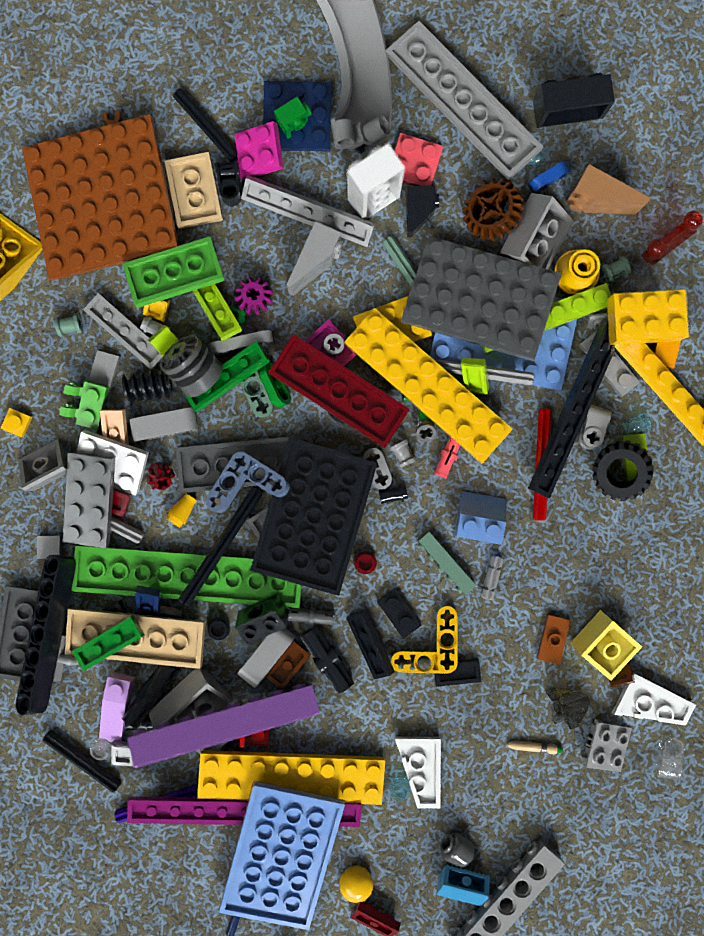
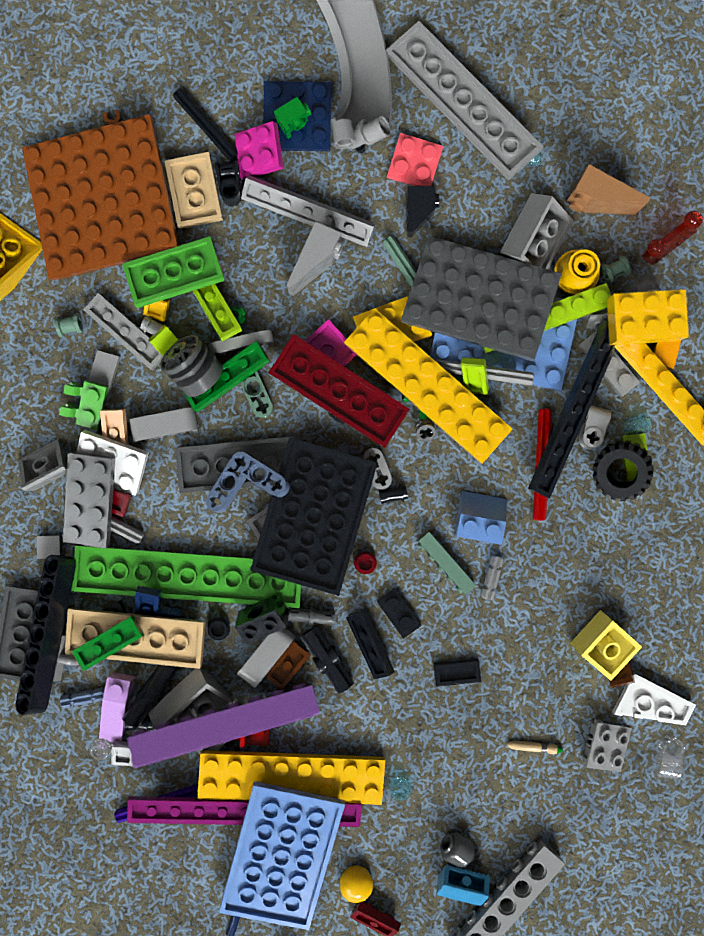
yellow plate [0,408,32,438] -> none
black axle [43,730,122,793] -> none
black piece [122,370,173,402] -> none
dark red gear [145,462,175,490] -> none
yellow cone [165,493,197,528] -> none
black axle [178,486,263,606] -> none
magenta gear [235,276,273,316] -> none
green plate [259,363,291,408] -> none
light grey bush [324,334,344,356] -> none
white brick [347,144,405,220] -> none
light grey bush [389,439,417,468] -> none
yellow beam [391,606,458,674] -> none
white wing [394,736,441,808] -> none
coral pin [434,437,460,479] -> none
reddish brown gear [462,178,524,241] -> none
blue beam [529,160,571,194] -> none
black piece [533,73,615,128] -> none
dark orange plate [536,614,571,665] -> none
clear smoke brick [546,687,590,730] -> none
none -> sand blue axle [60,687,105,708]

